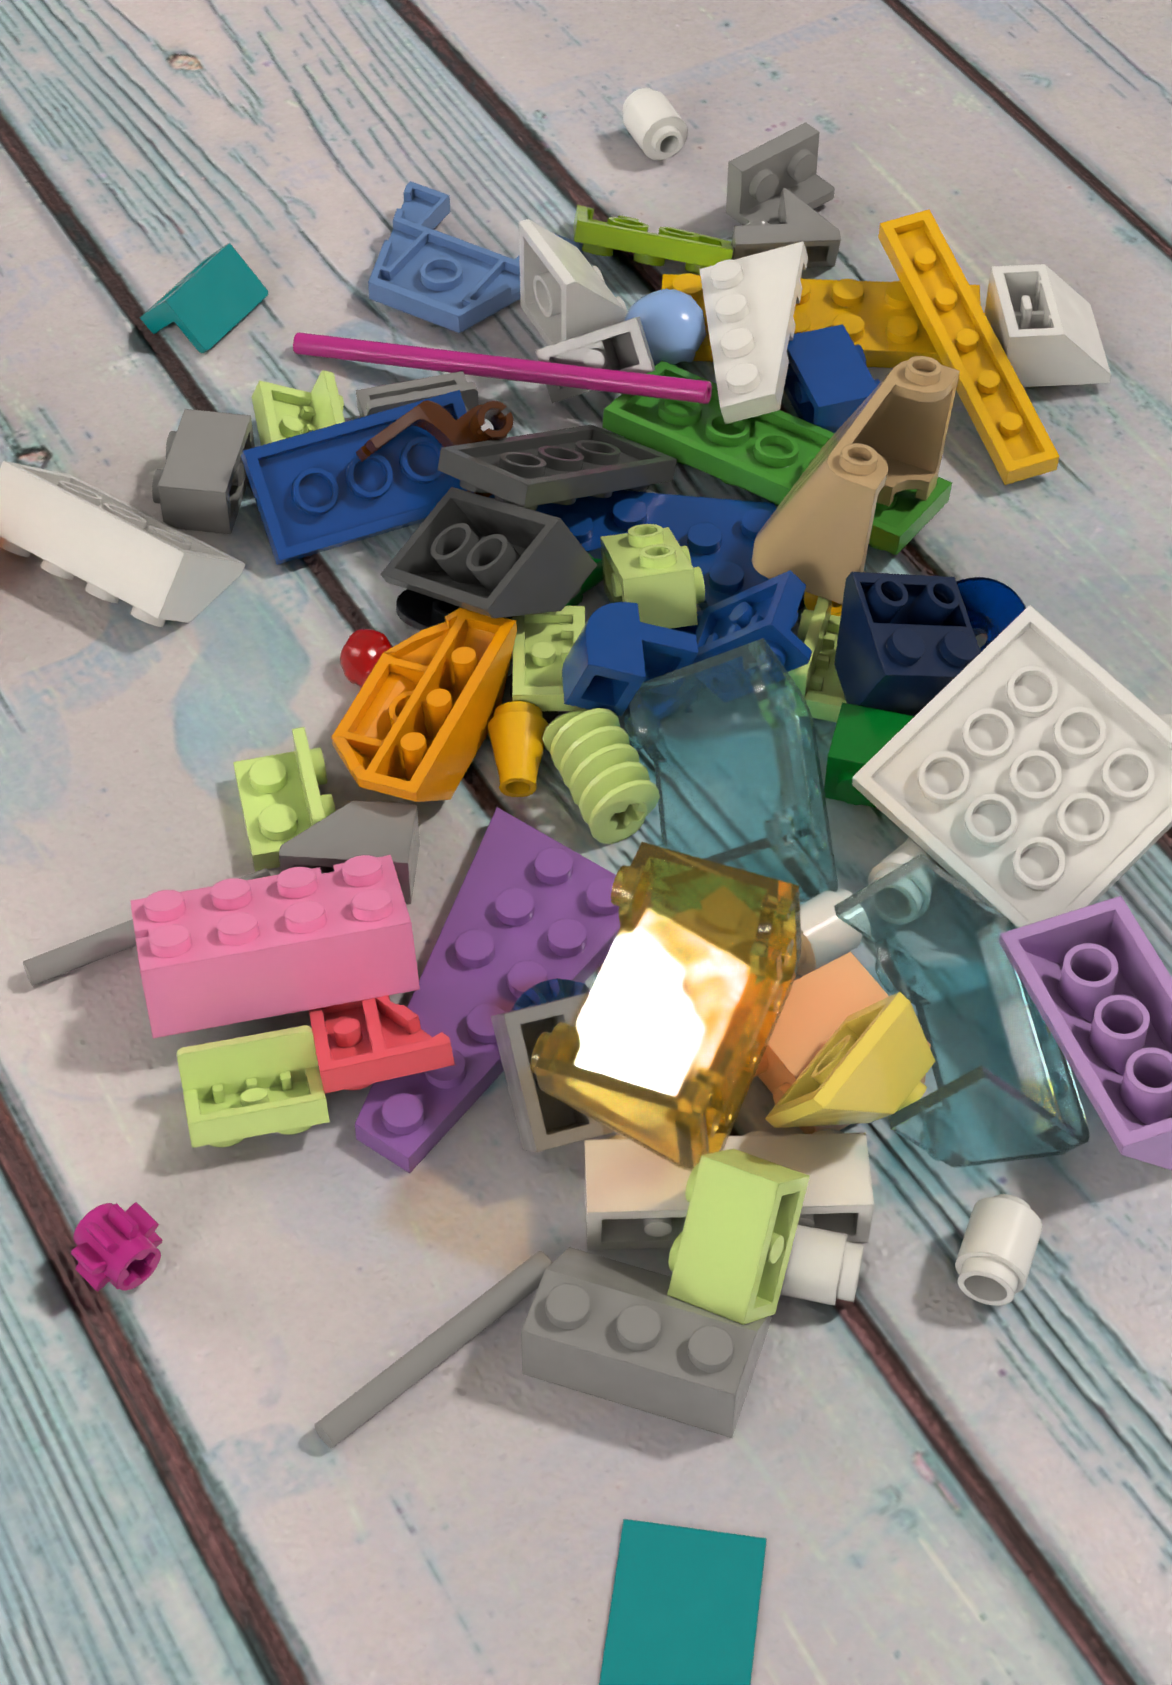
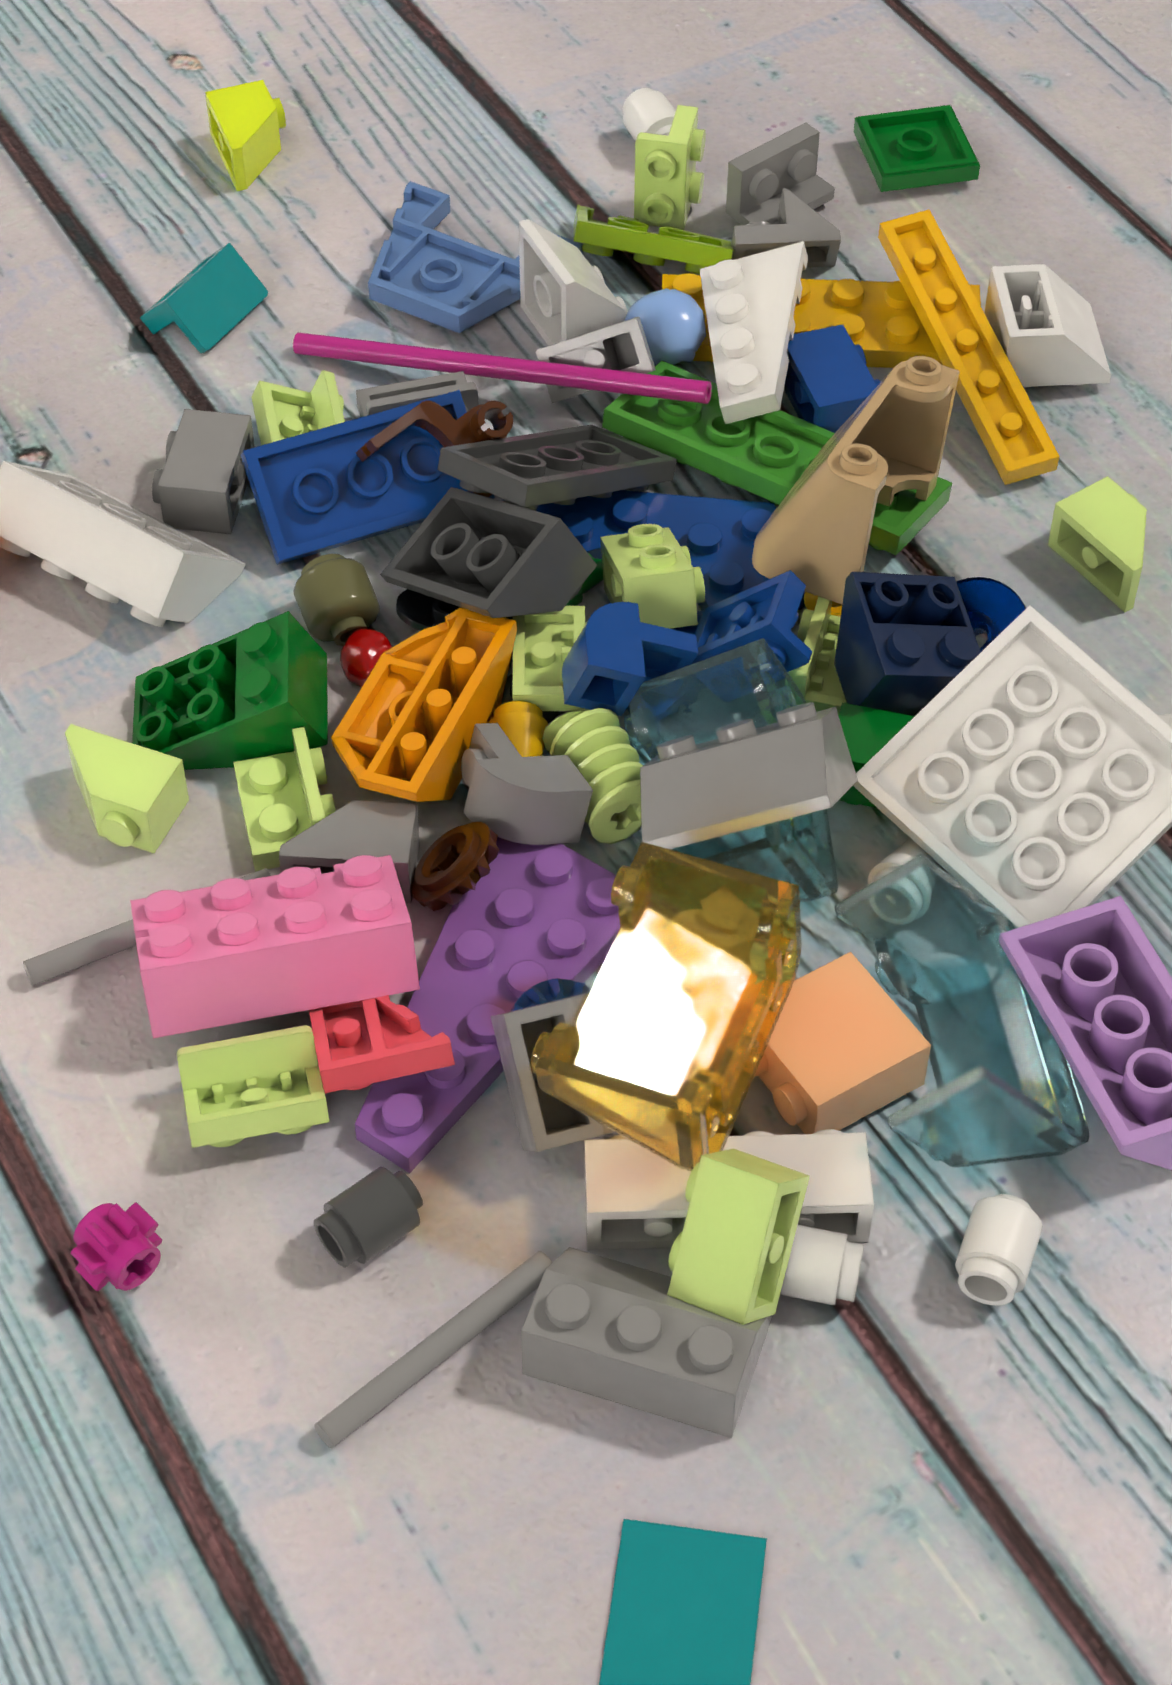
light yellow slope [765,992,936,1128] -> none
white brick [770,889,869,976] -> none
none -> yellowish green slope [65,724,189,854]
none -> green slope [132,611,328,770]
none -> neon yellow slope [205,80,286,191]
none -> olive head [293,554,380,646]
none -> dark grey brick [313,1167,423,1267]
none -> reddish brown gear [411,822,499,912]
none -> light grey brick [461,723,593,845]
none -> yellowish green bracket [634,105,706,230]
none -> light grey slope [640,702,858,856]
none -> green plate [854,105,980,192]
none -> yellowish green slope [1048,476,1147,613]

